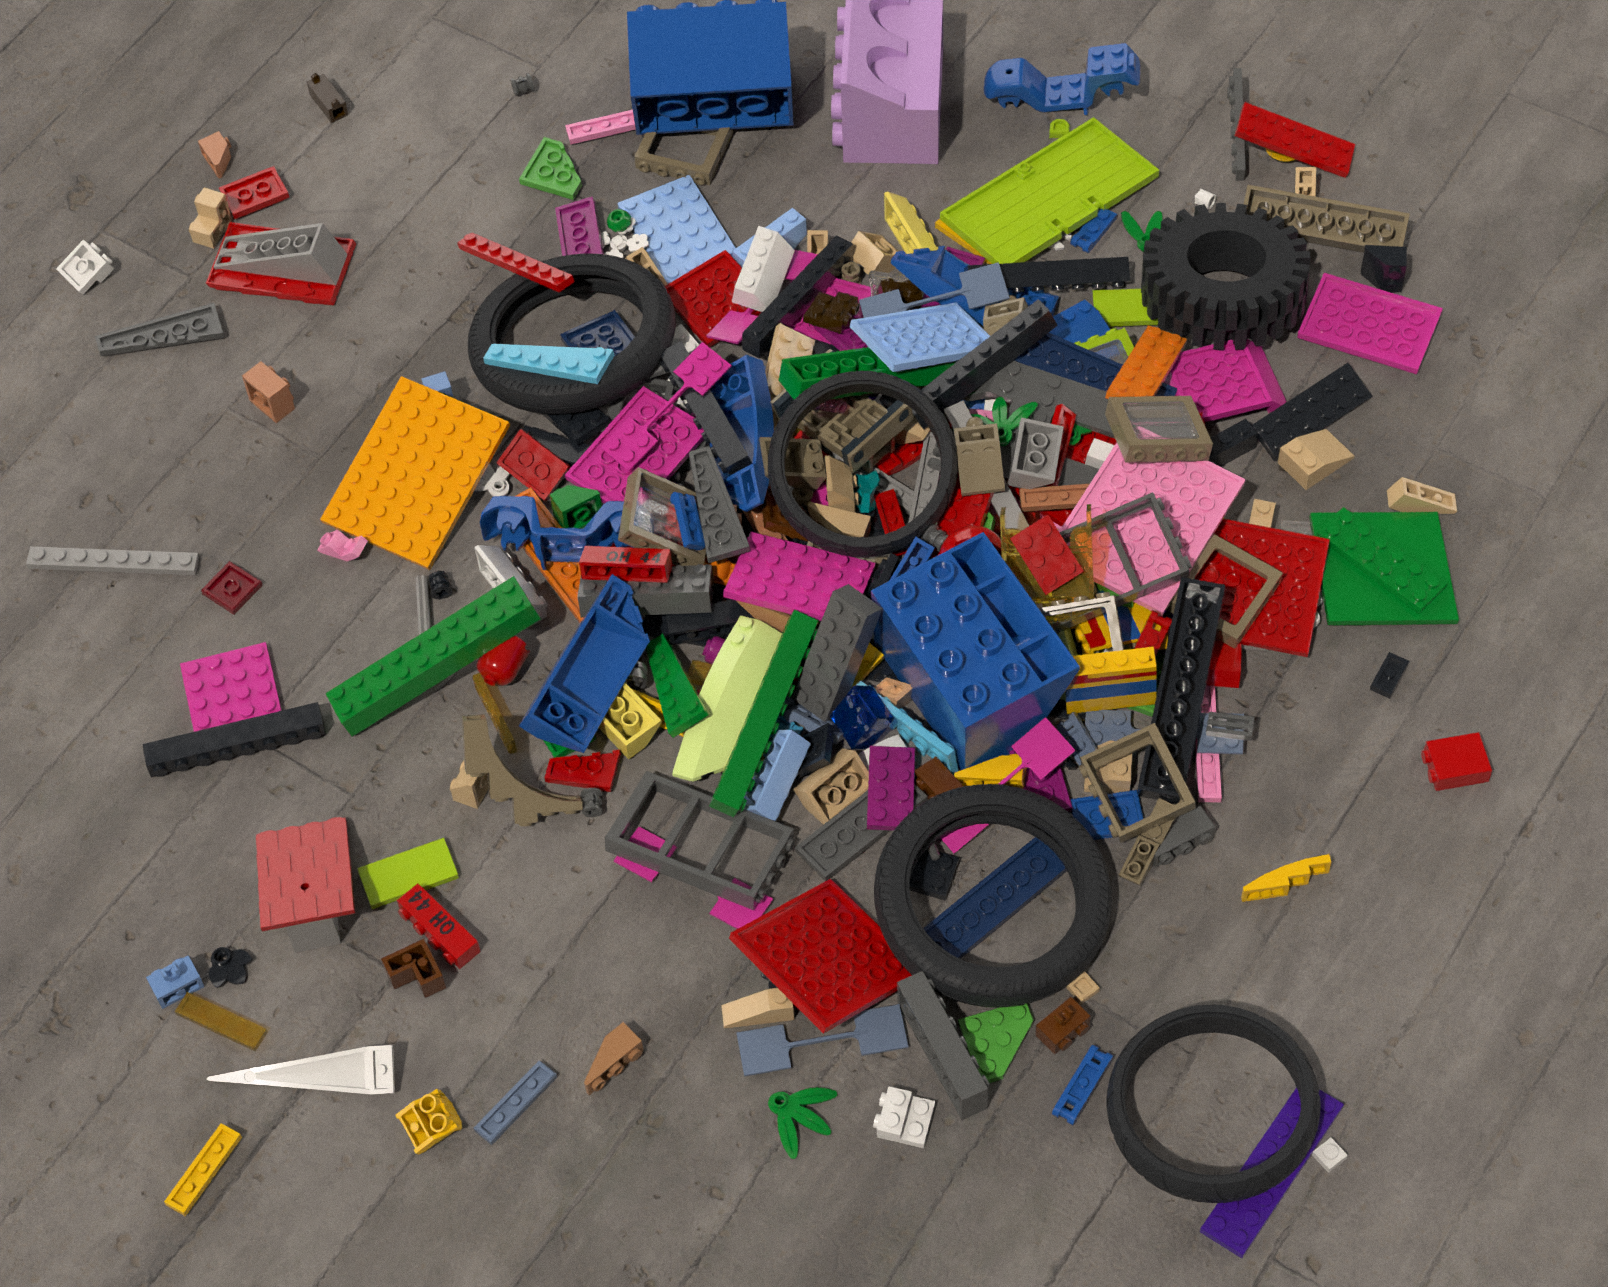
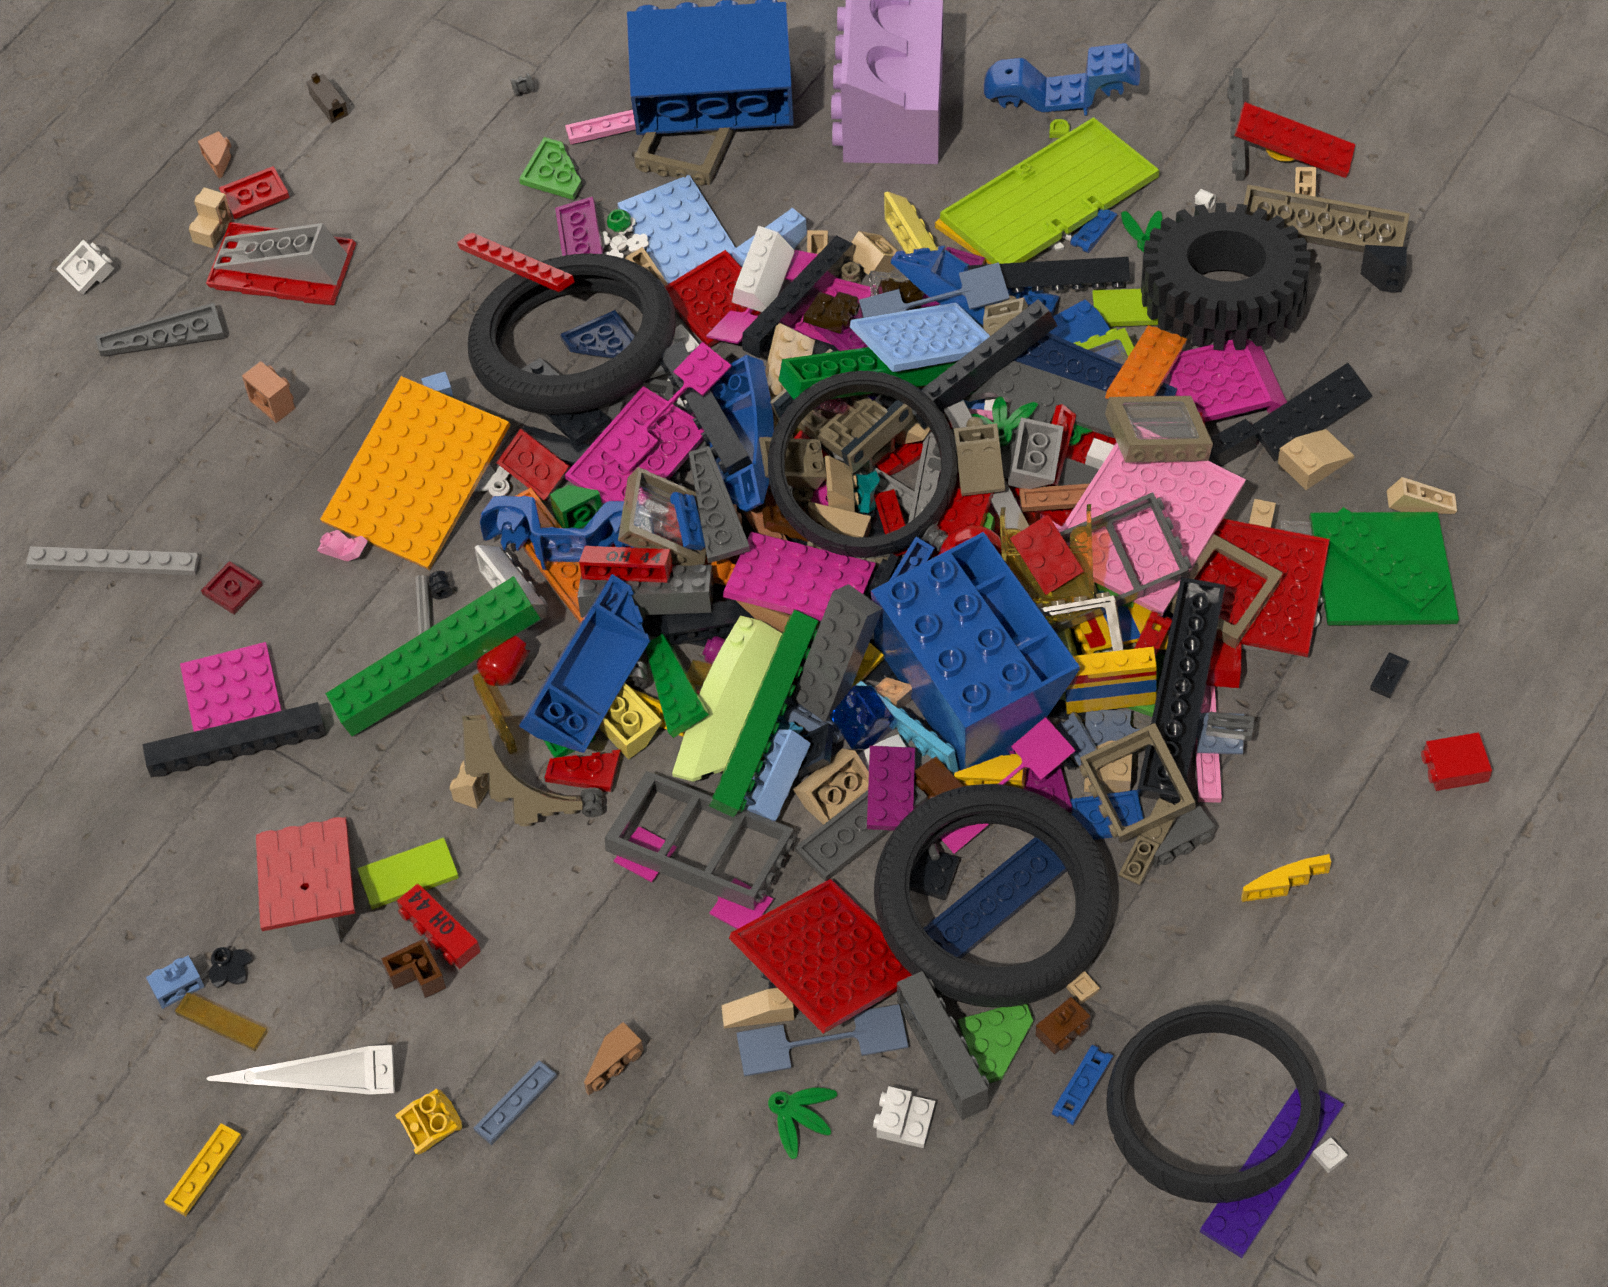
medium azure wing [483,344,615,384] -> none
dark pink plate [1297,273,1443,374] -> none

